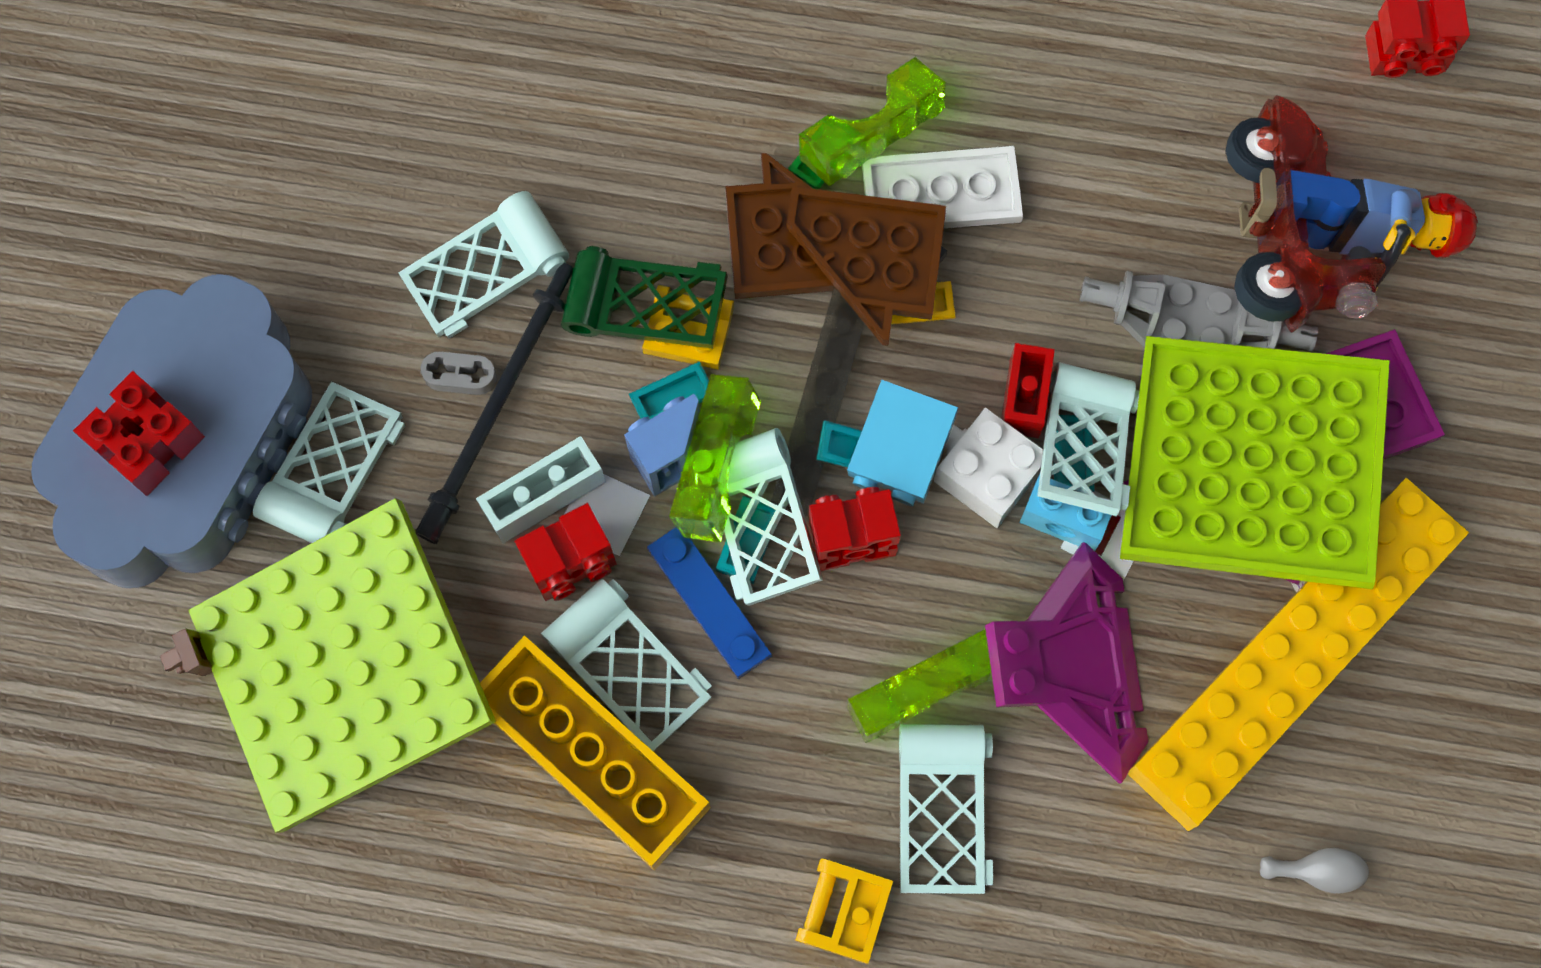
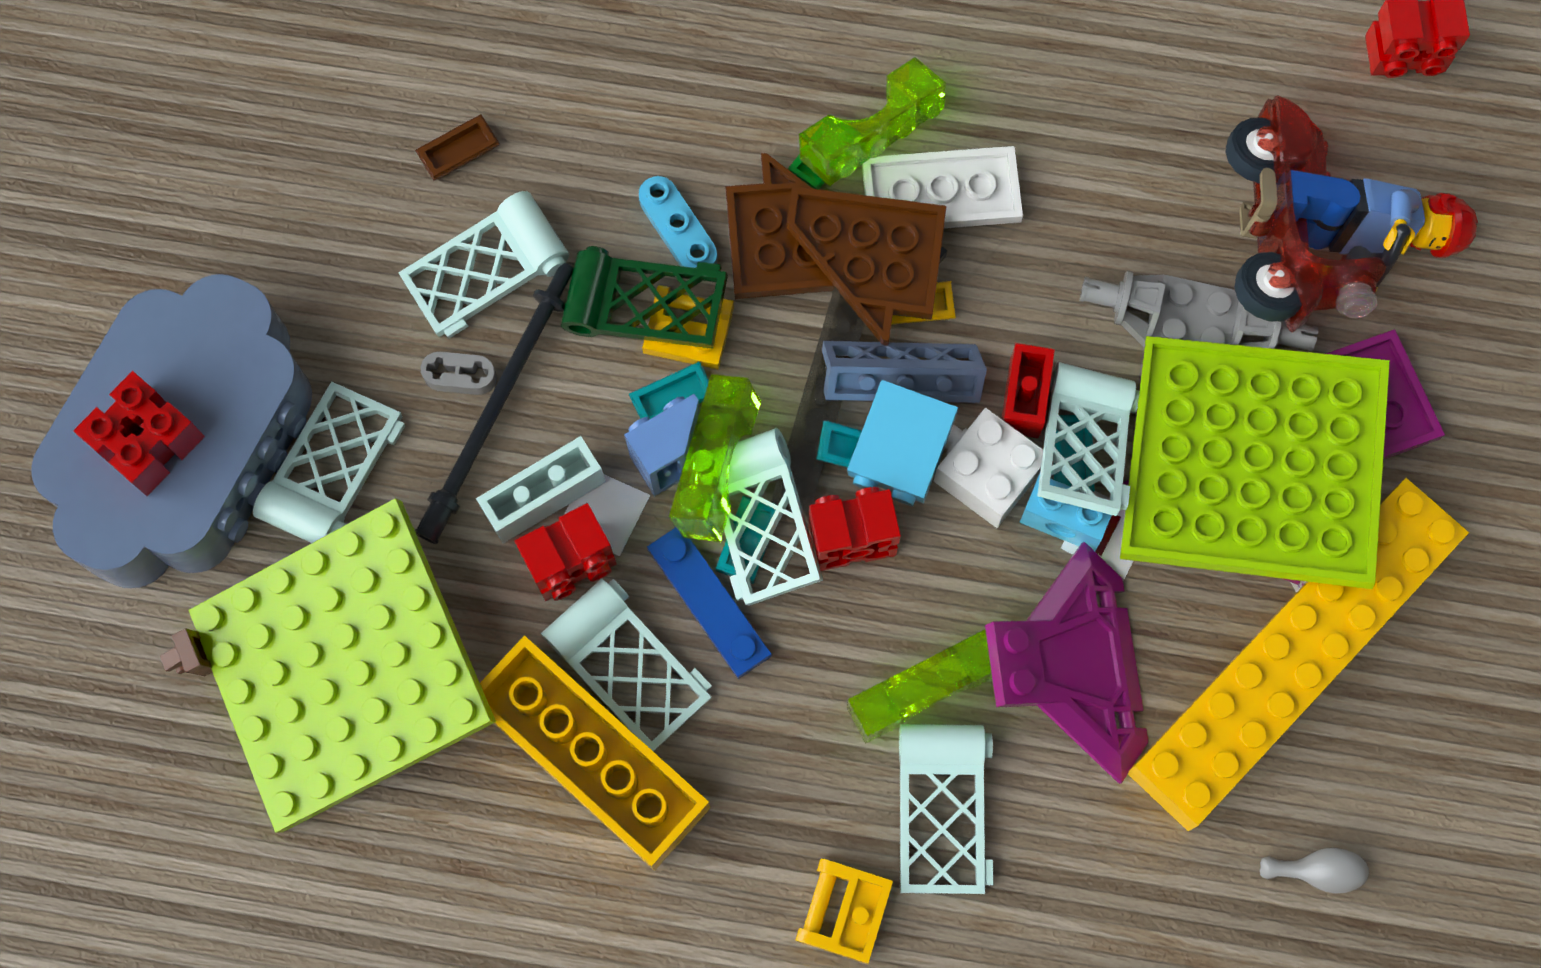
none -> reddish brown tile [415,114,500,181]
none -> medium azure plate [639,176,717,268]
none -> sand blue fence [822,341,987,403]

